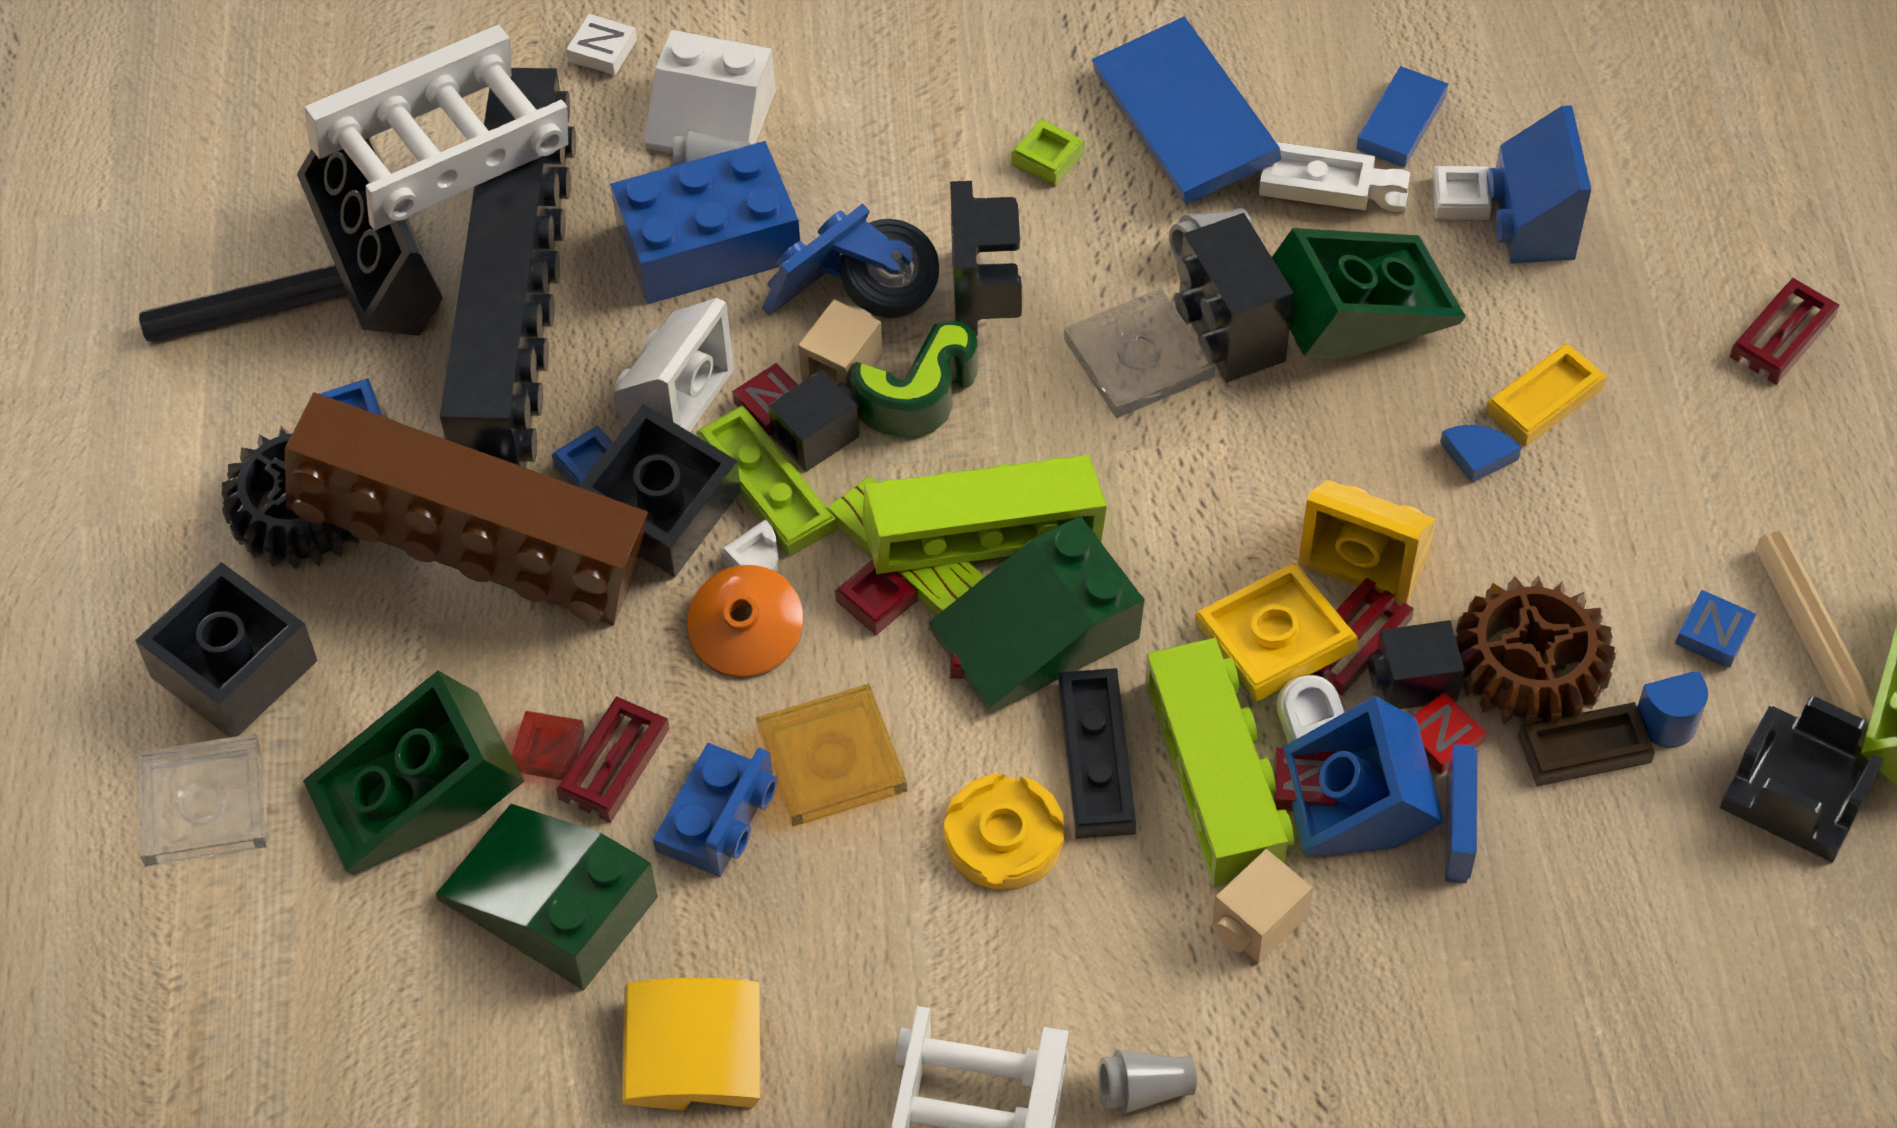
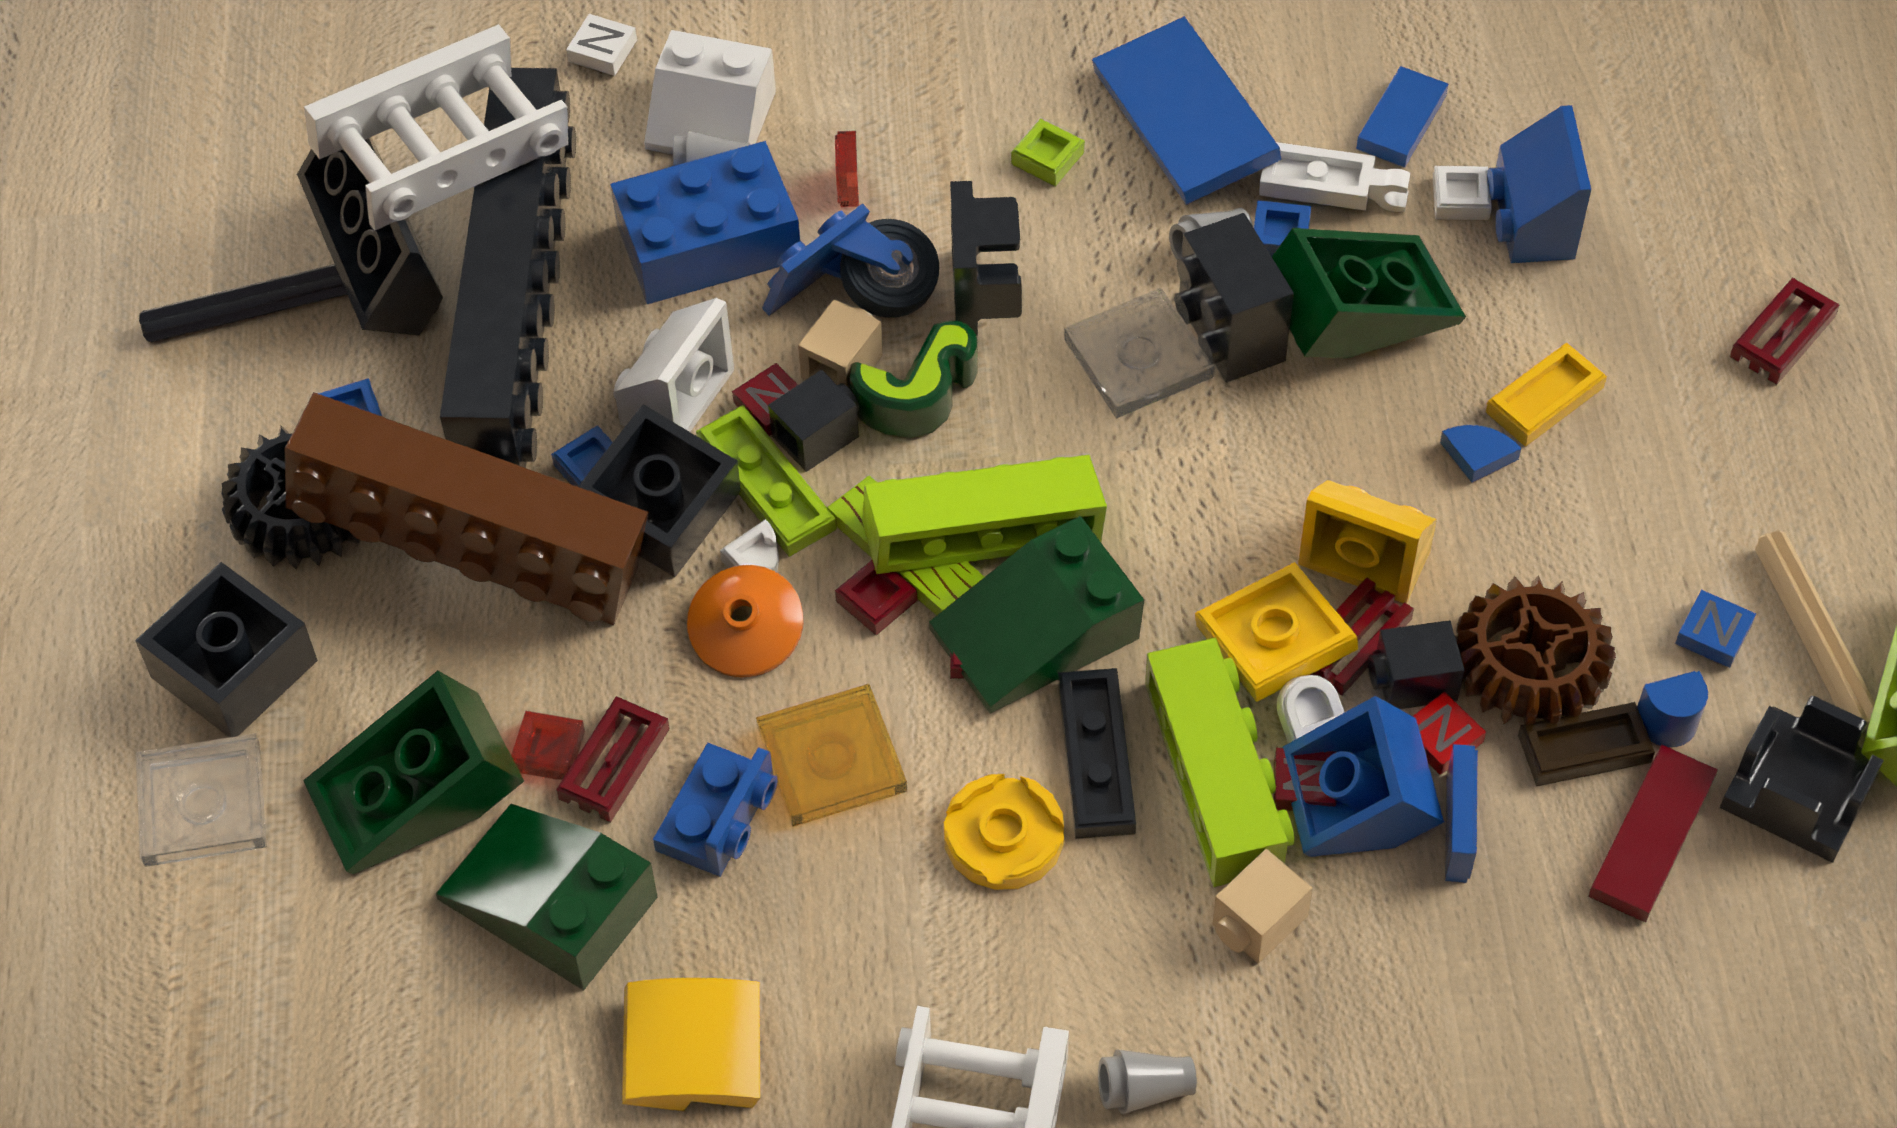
none -> clear red tile [835,131,859,207]
none -> blue plate [1254,200,1311,257]
none -> dark red tile [1588,745,1718,923]

